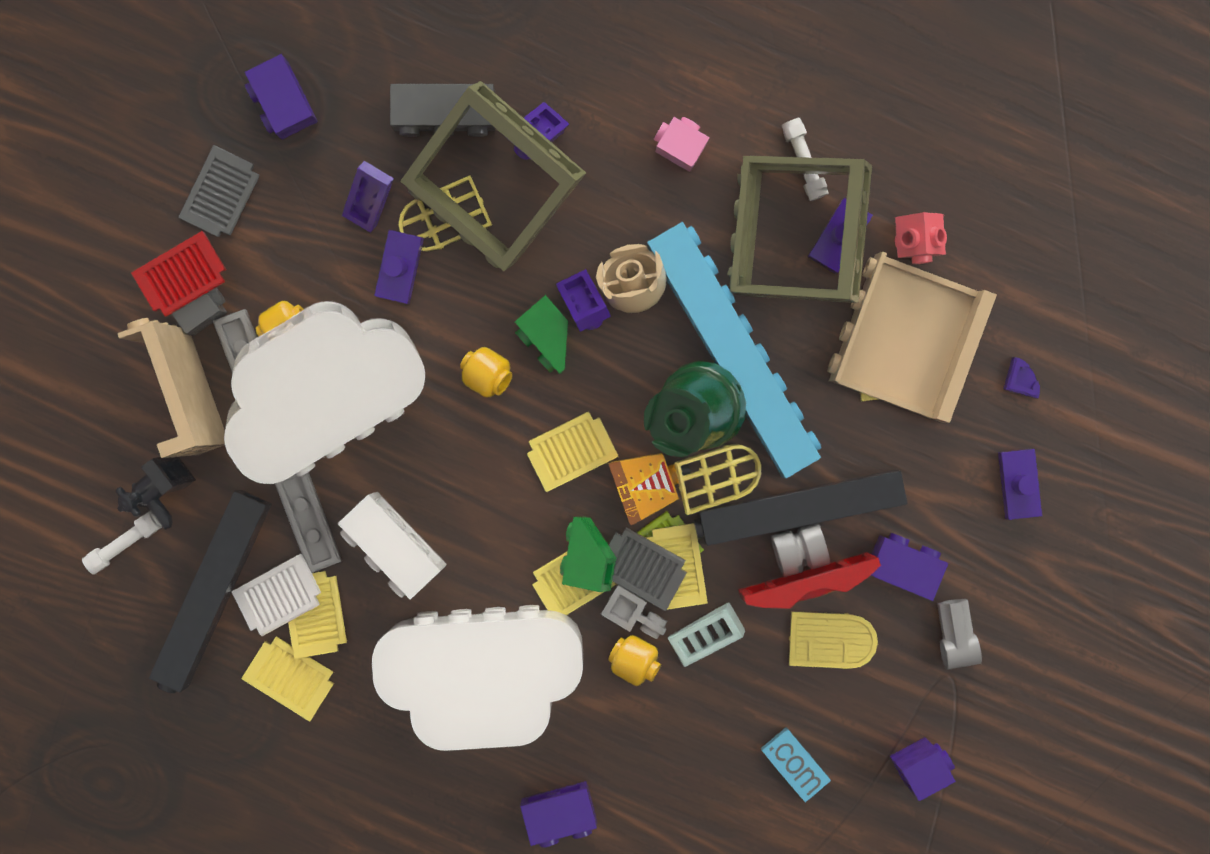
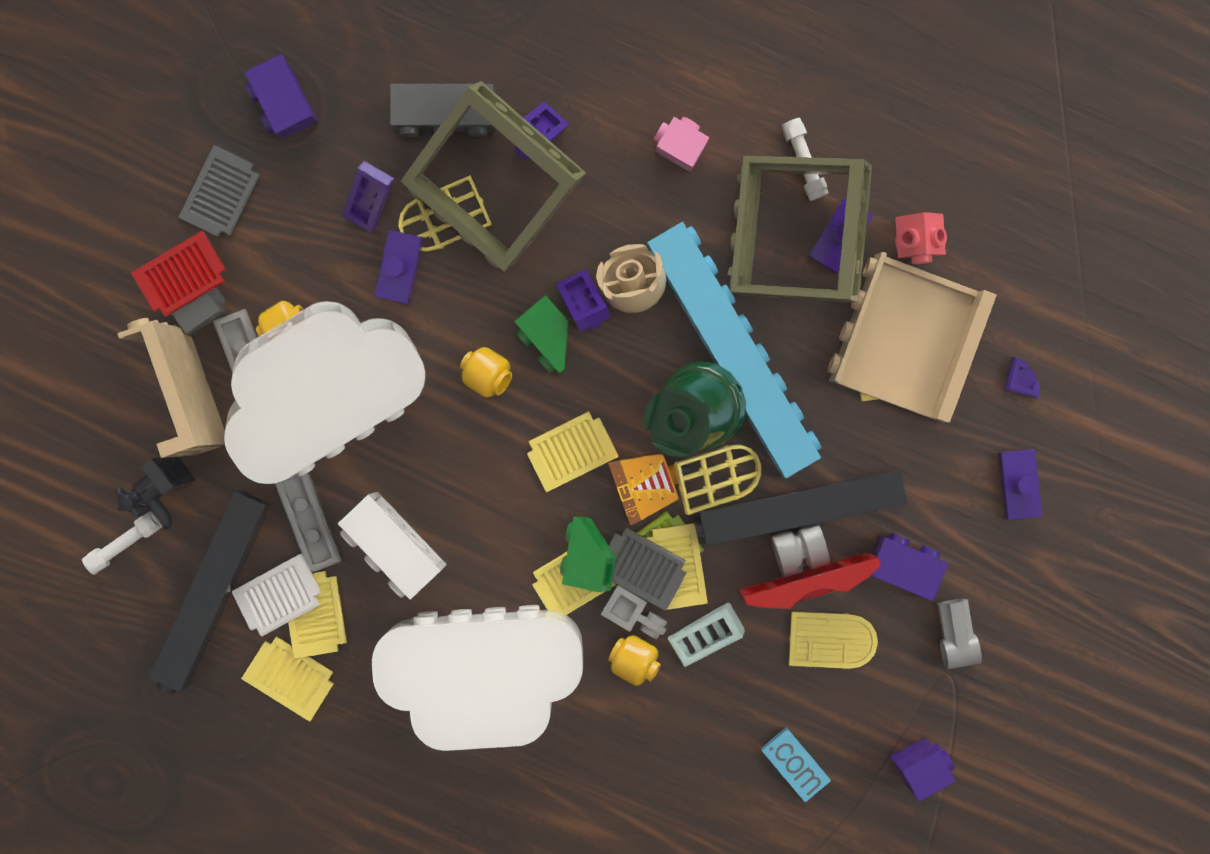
dark purple brick [520,781,597,847] -> none

